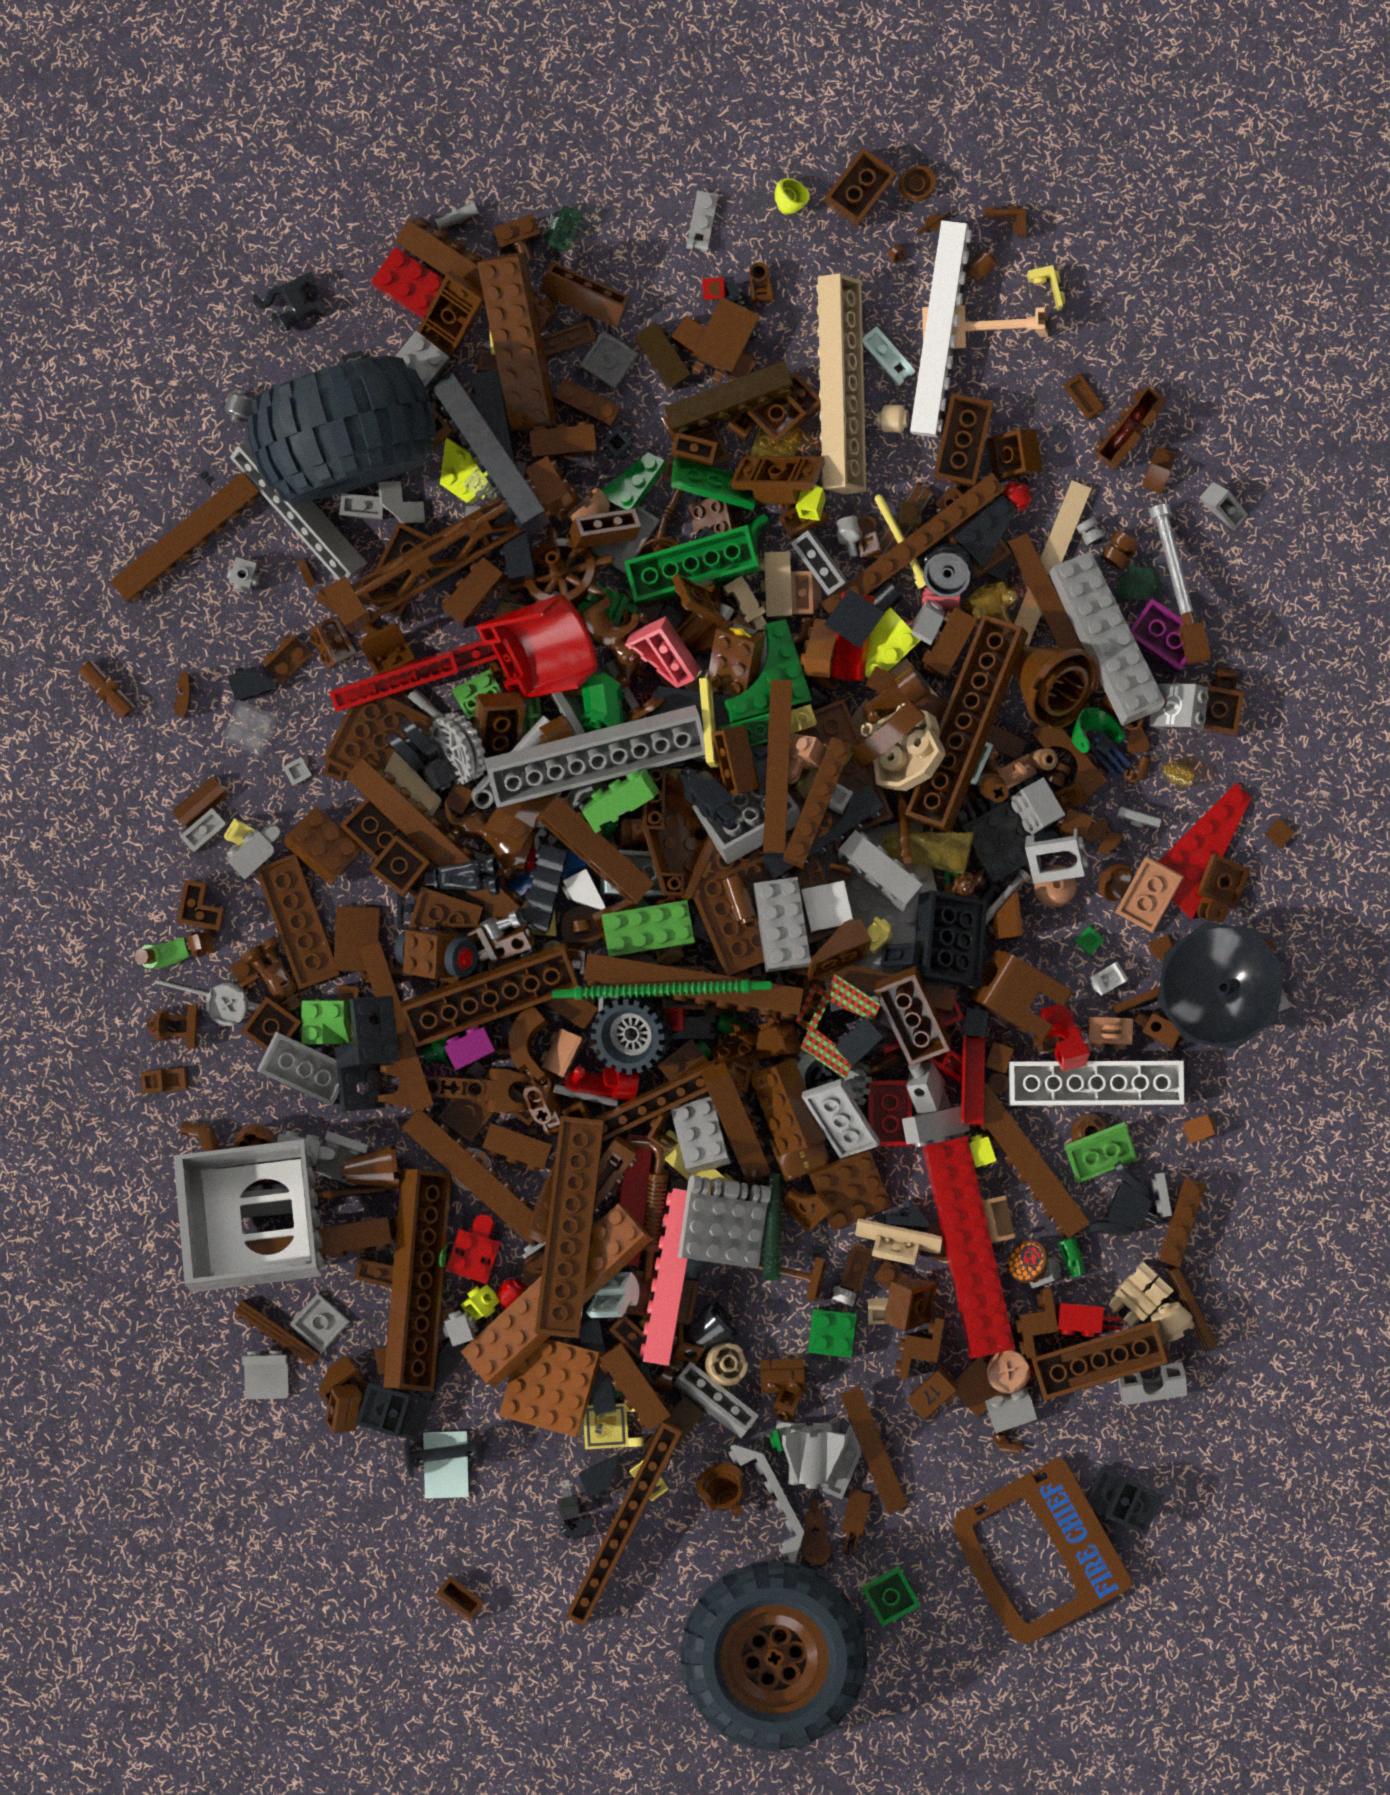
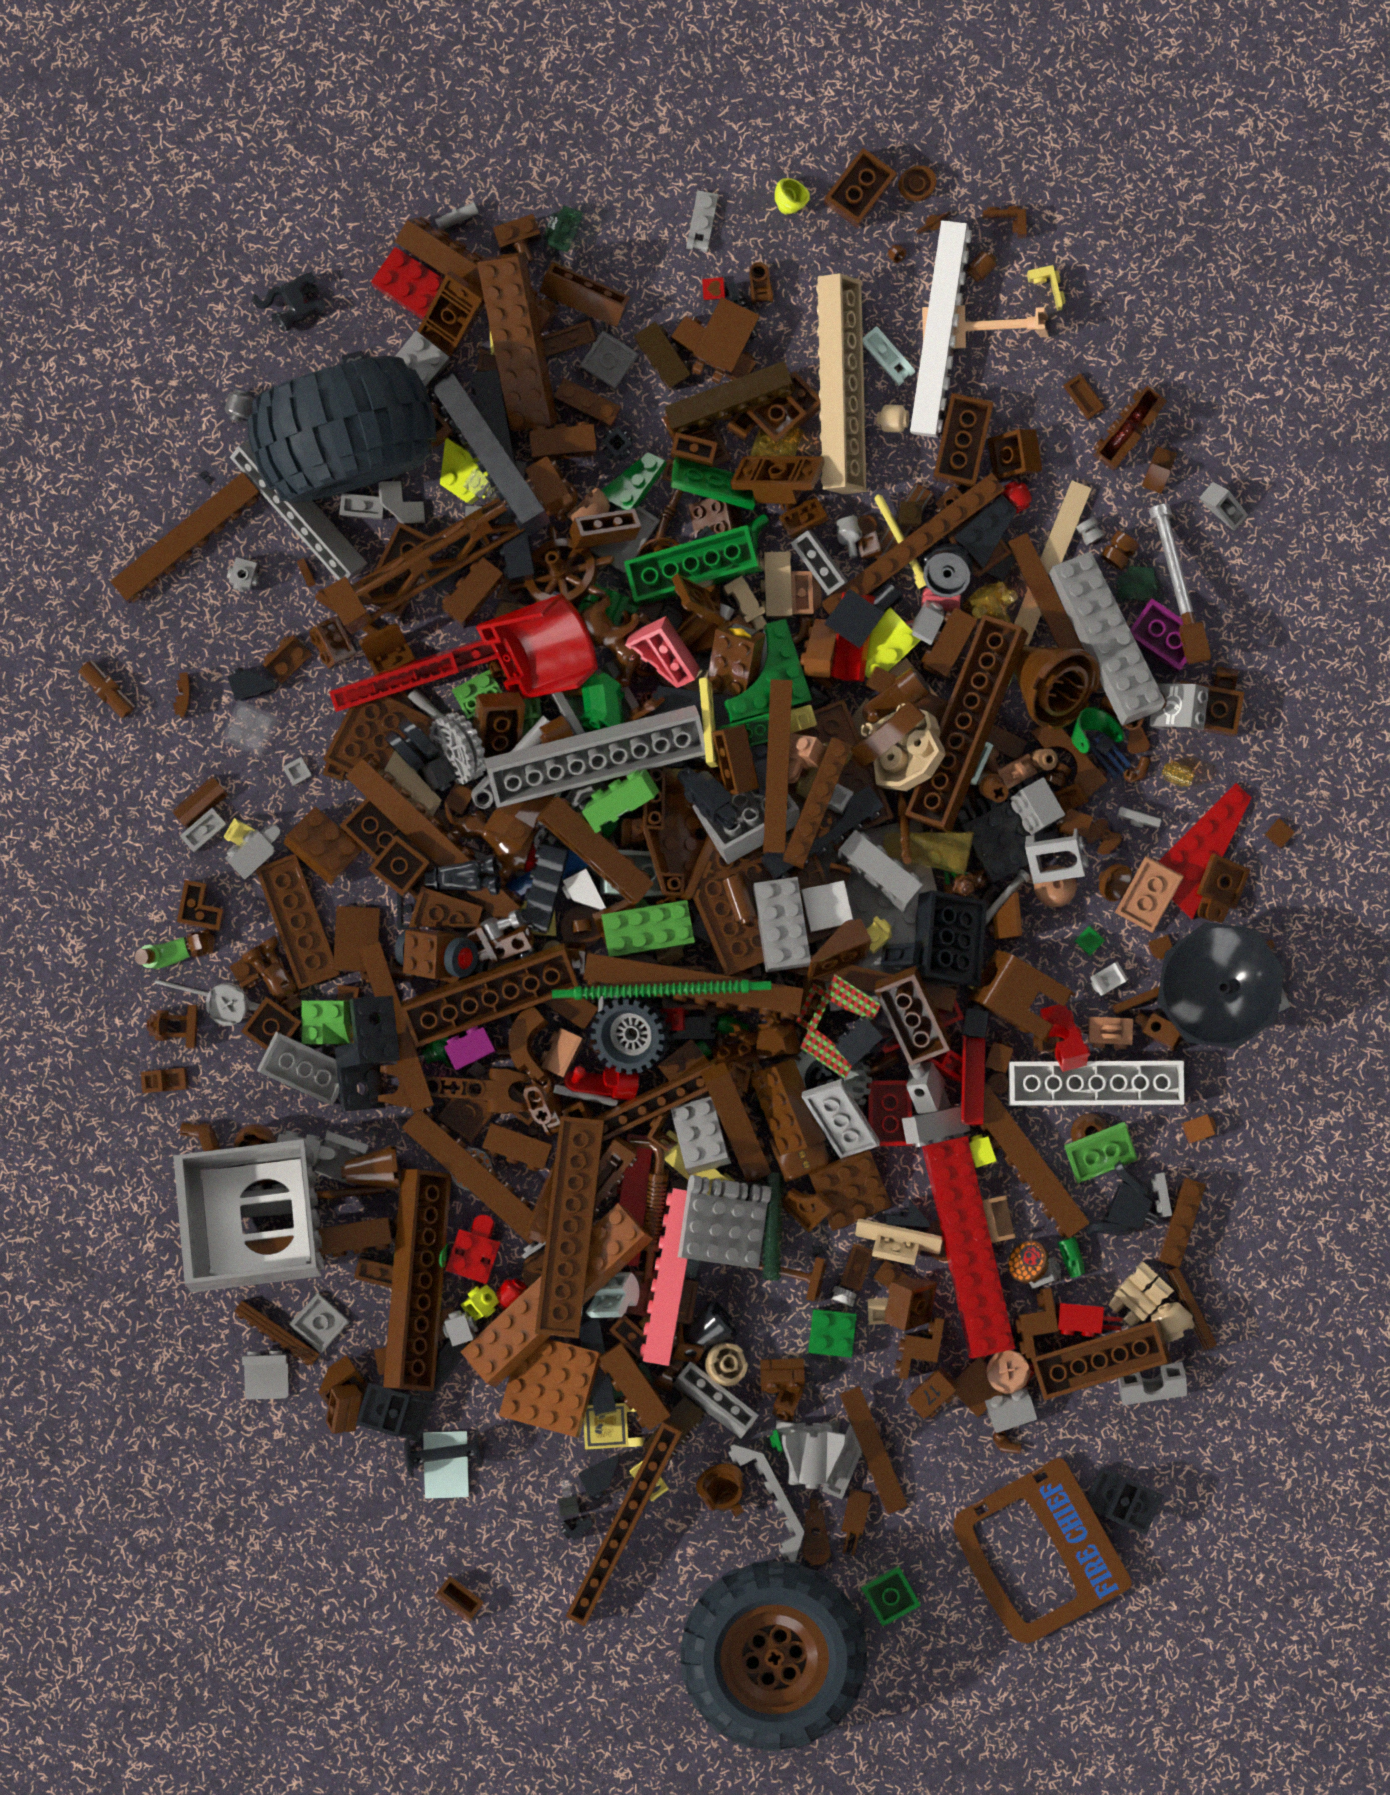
neon yellow brick [796,485,826,521] -> none

